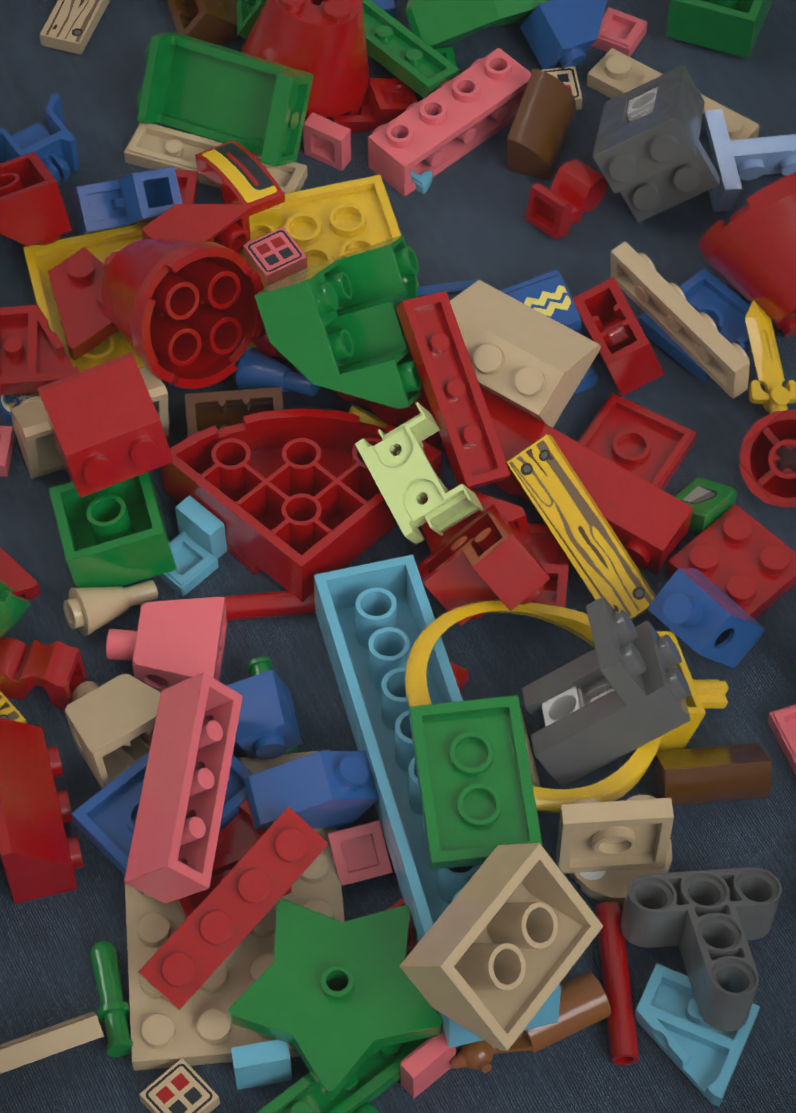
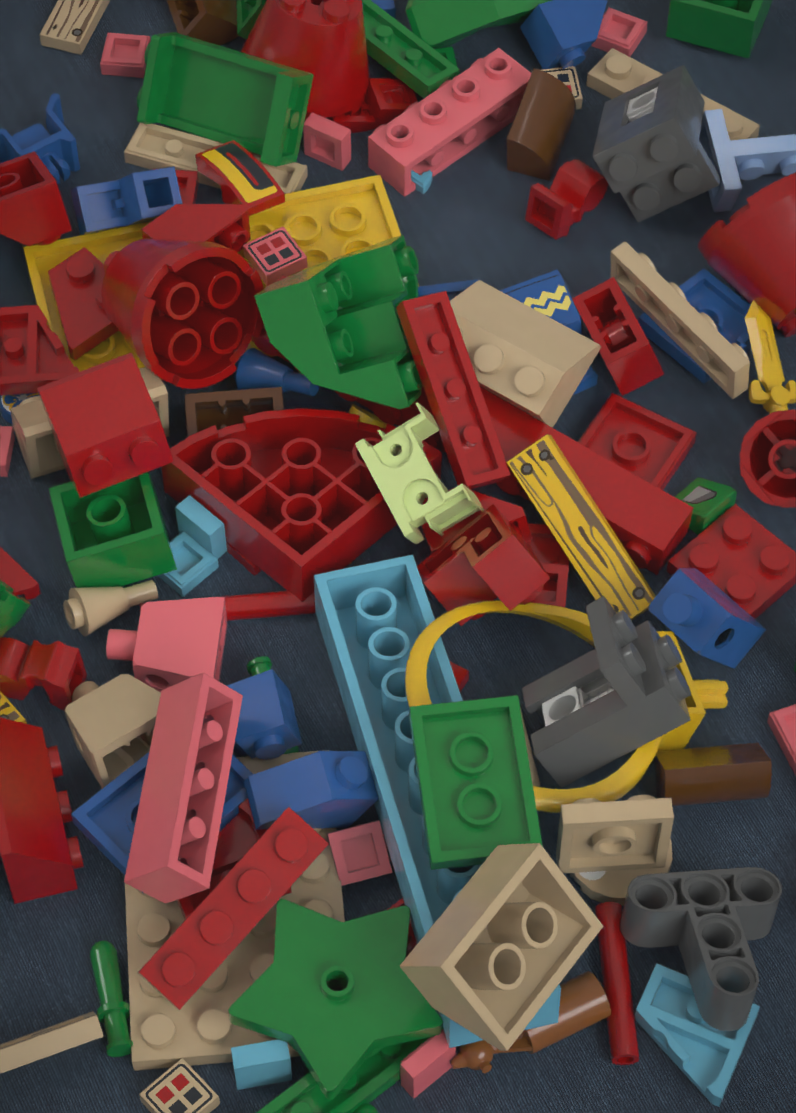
none -> coral tile [100,33,151,78]

